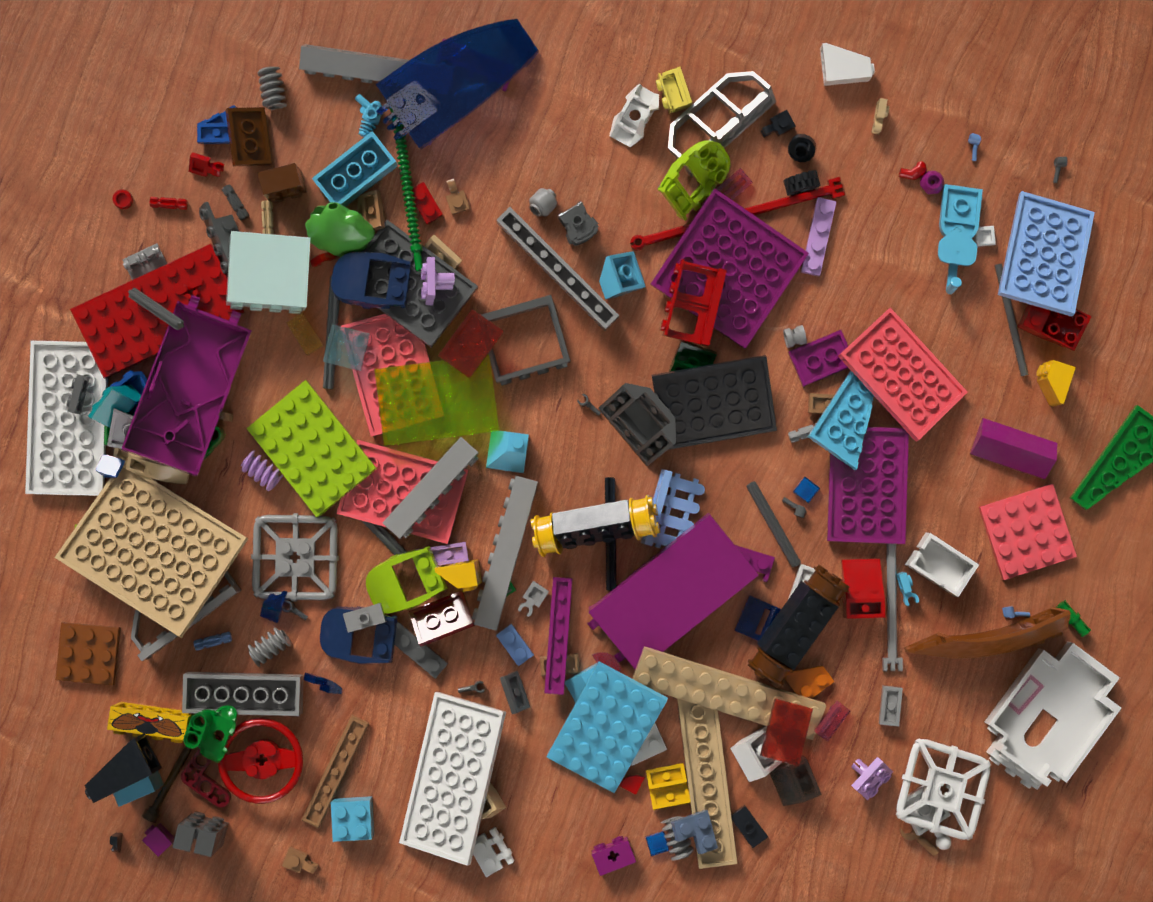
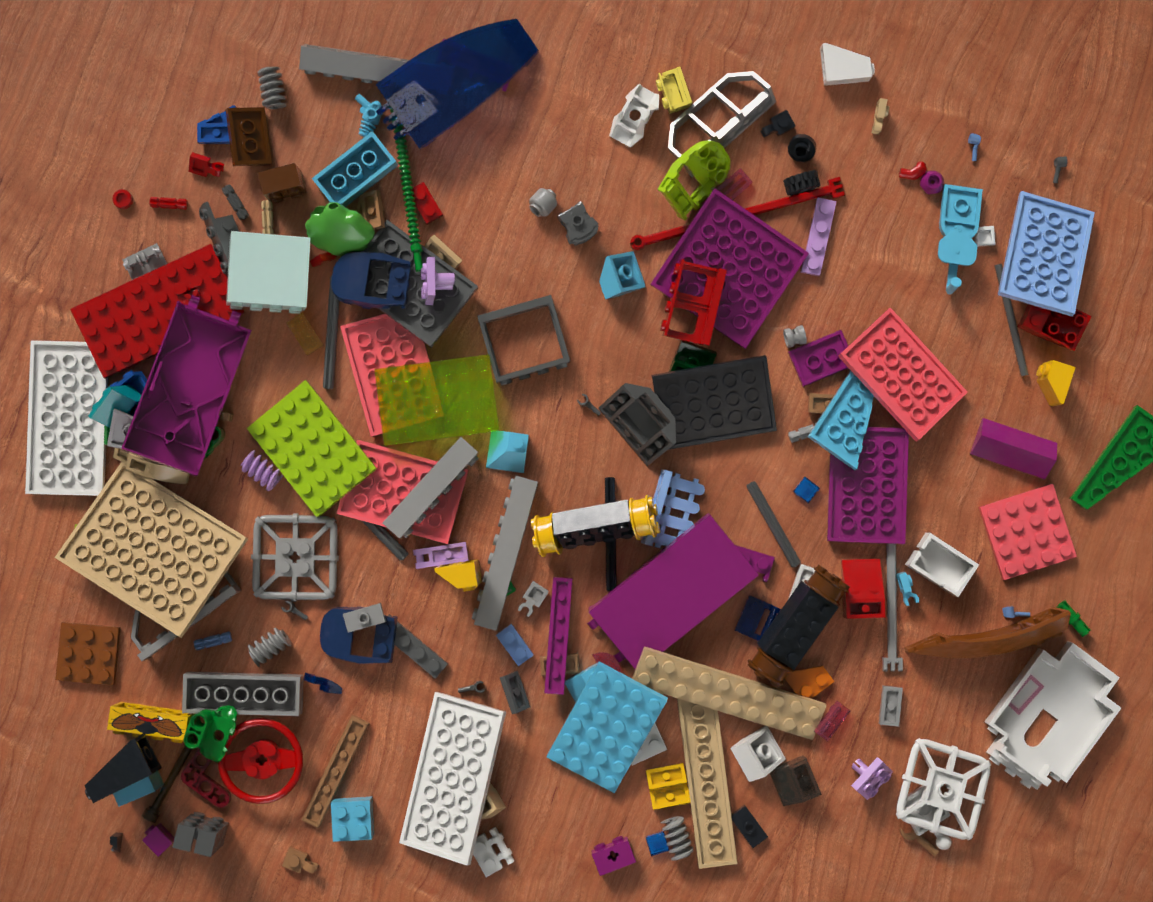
dark grey plate [67,374,90,415] -> none
slope [96,455,125,478] -> none
dark grey axle [128,288,184,330] -> none
clear blue slope [260,591,288,623] -> none
clear light blue plate [323,324,370,371] -> none
lime slope [366,546,448,614] -> none
plate [409,591,475,647] -> none
clear red plate [438,309,504,379] -> none
medium nougat plate [446,179,470,215] -> none
light grey brick [496,207,619,331] -> none
red tile [619,774,645,795] -> none
sand blue plate [671,810,718,854] -> none
clear red plate [760,698,813,766] -> none
dark grey hand [782,497,806,518] -> none

